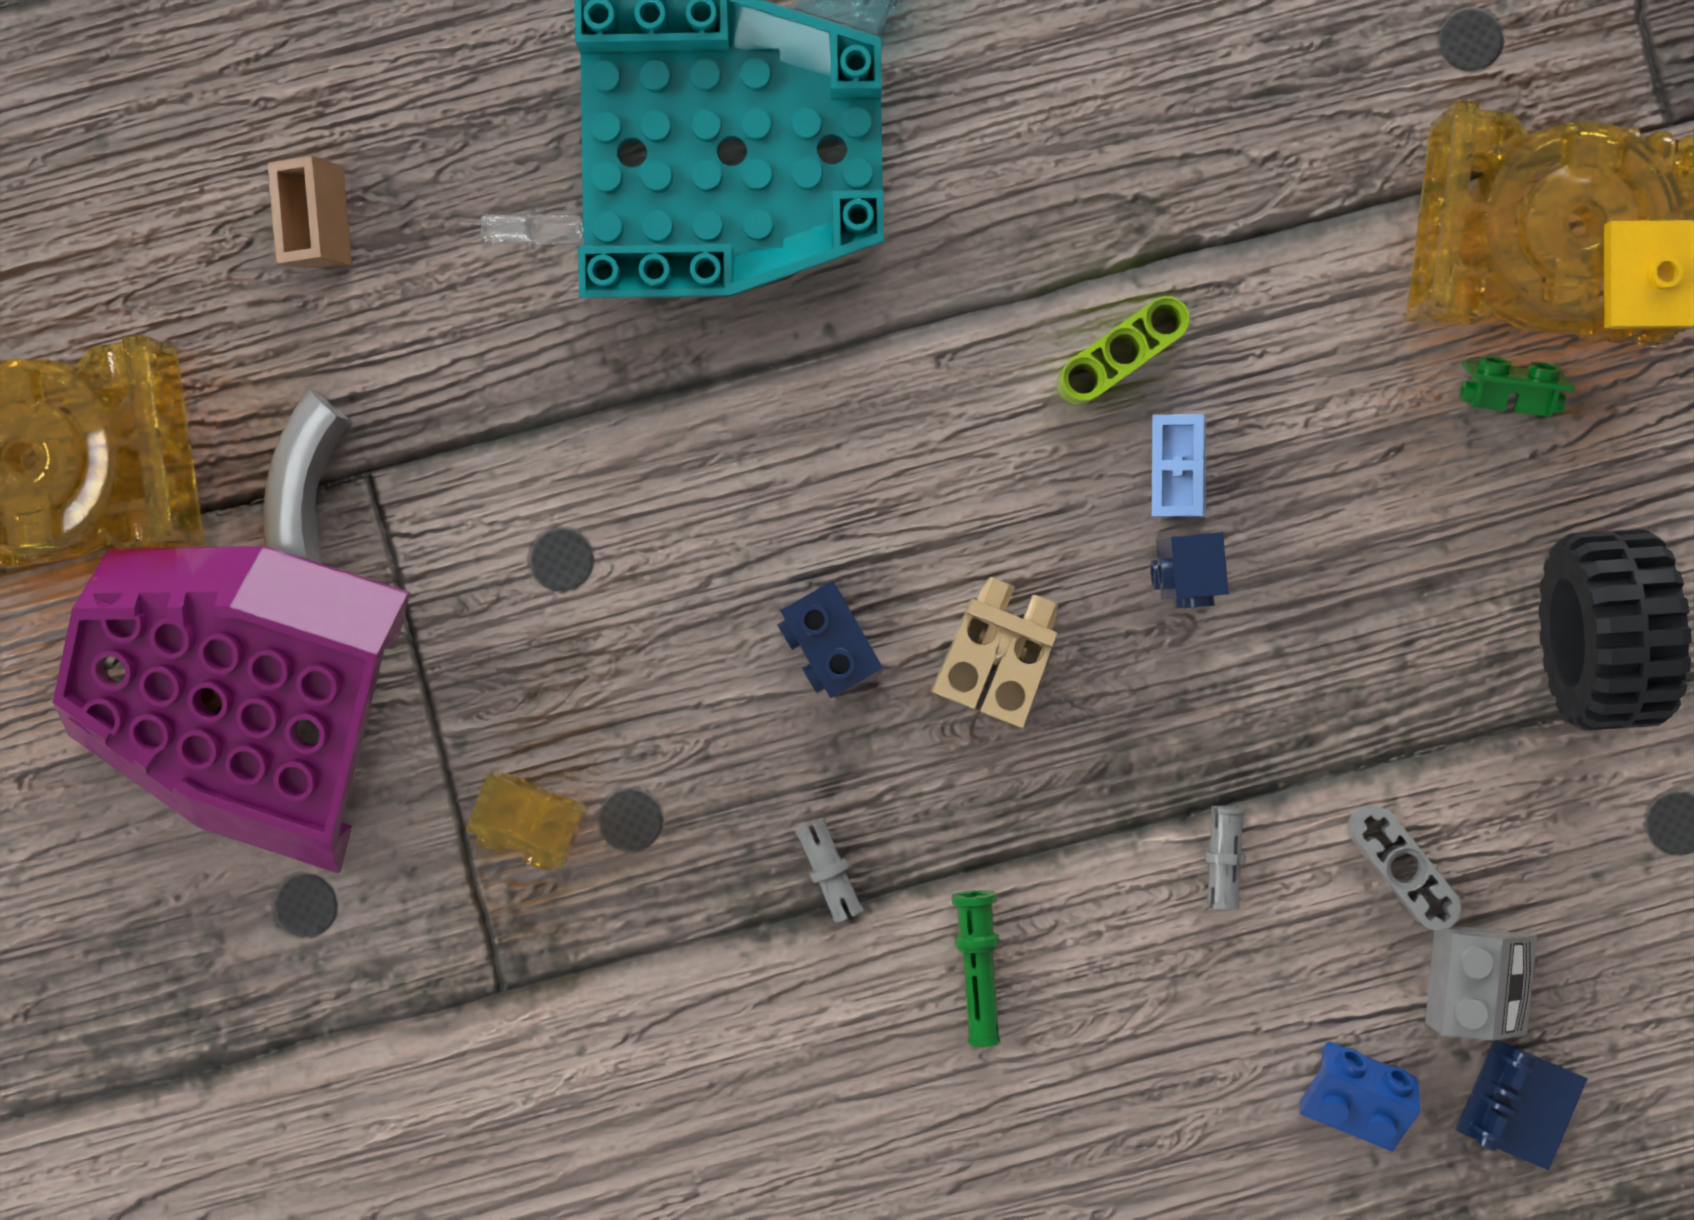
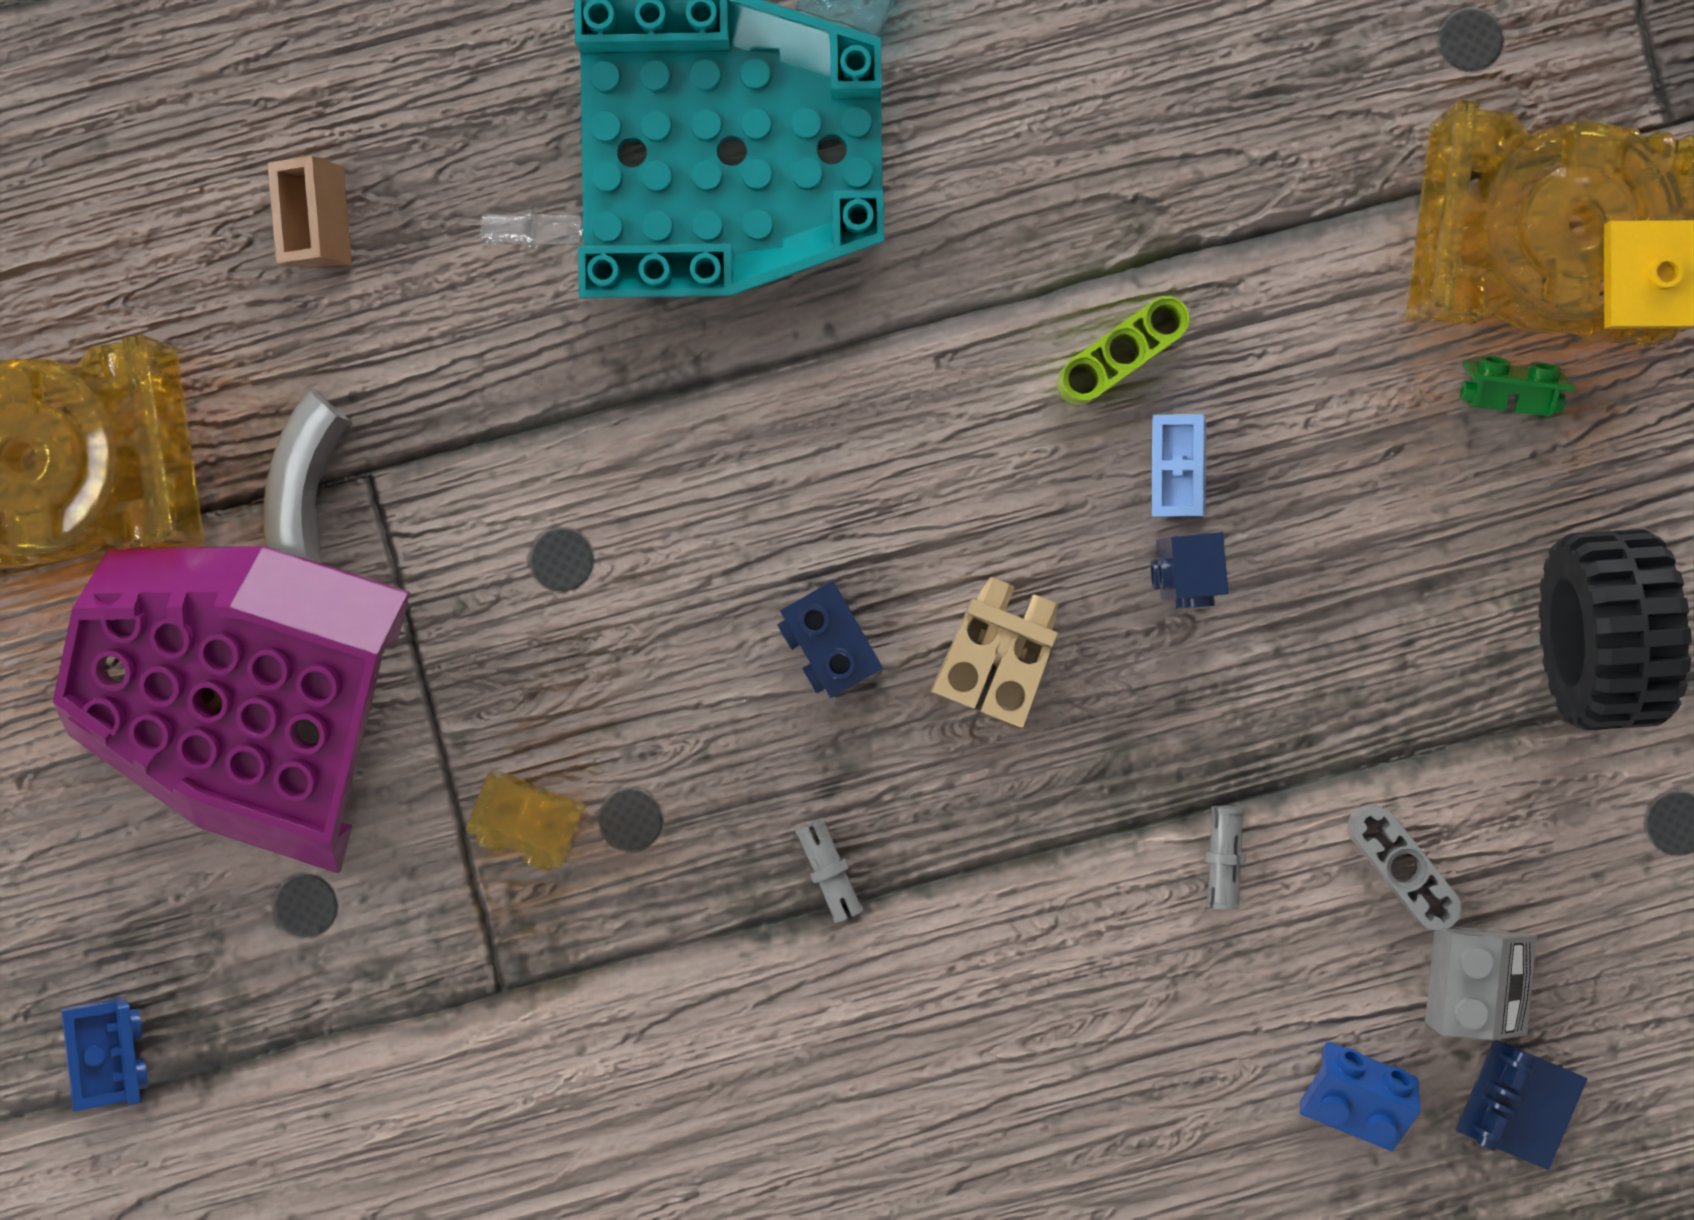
green pin [951,890,1001,1047] -> none
none -> blue bracket [61,998,148,1111]

